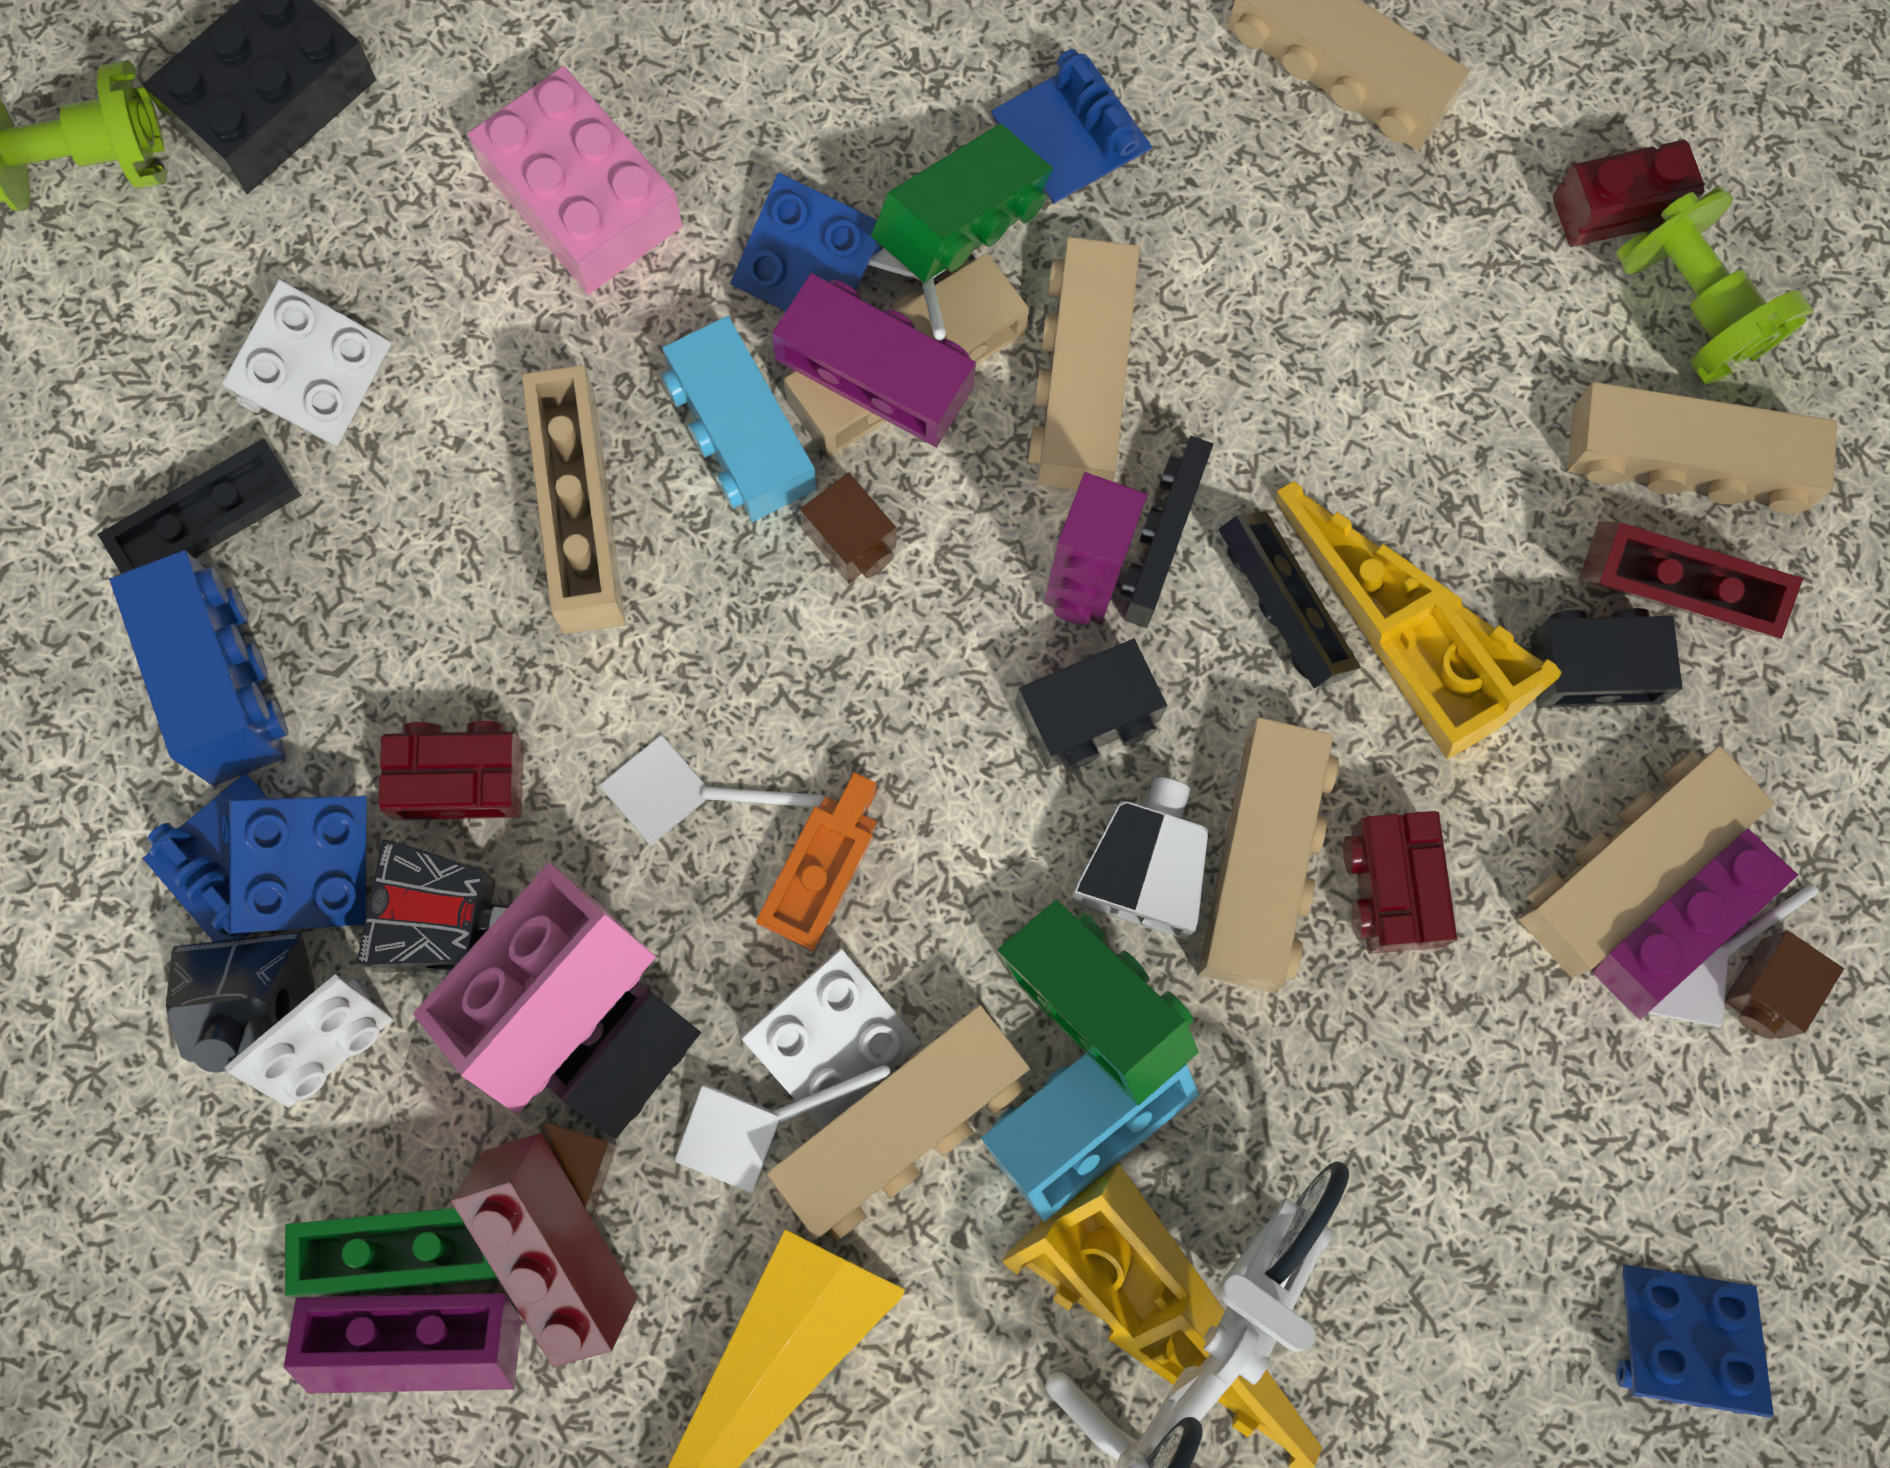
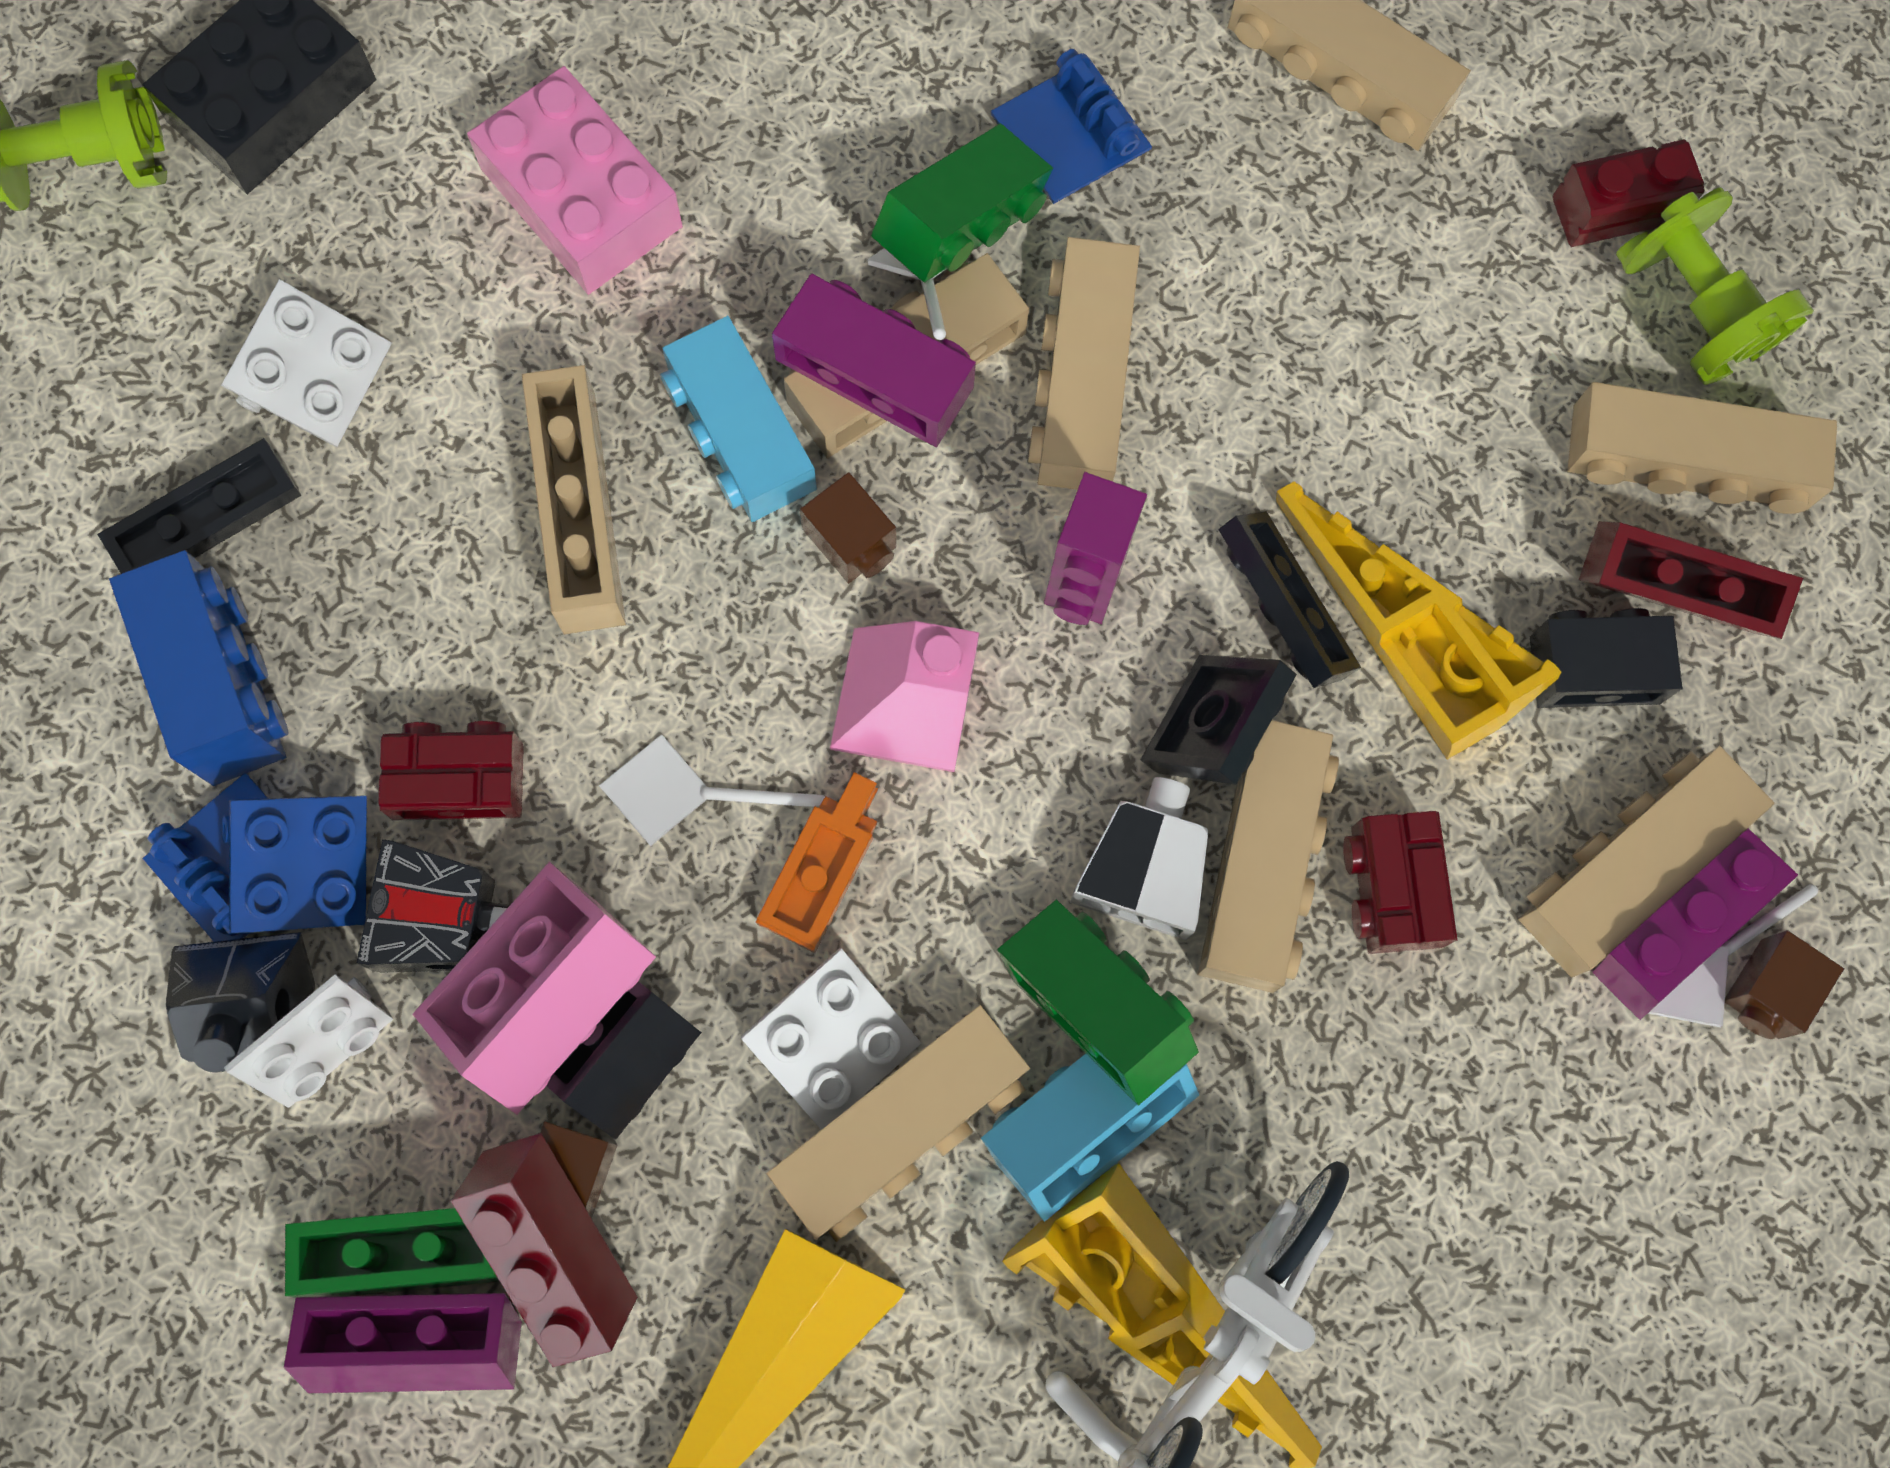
white piece [674,1065,891,1193] -> none
blue hinge [730,172,884,311] -> none
black brick [1015,638,1168,771] -> none
black plate [1119,435,1214,628] -> none
blue hinge [1616,1264,1774,1418] -> none
none -> bright pink slope [830,621,979,772]
none -> black plate [1140,655,1297,785]

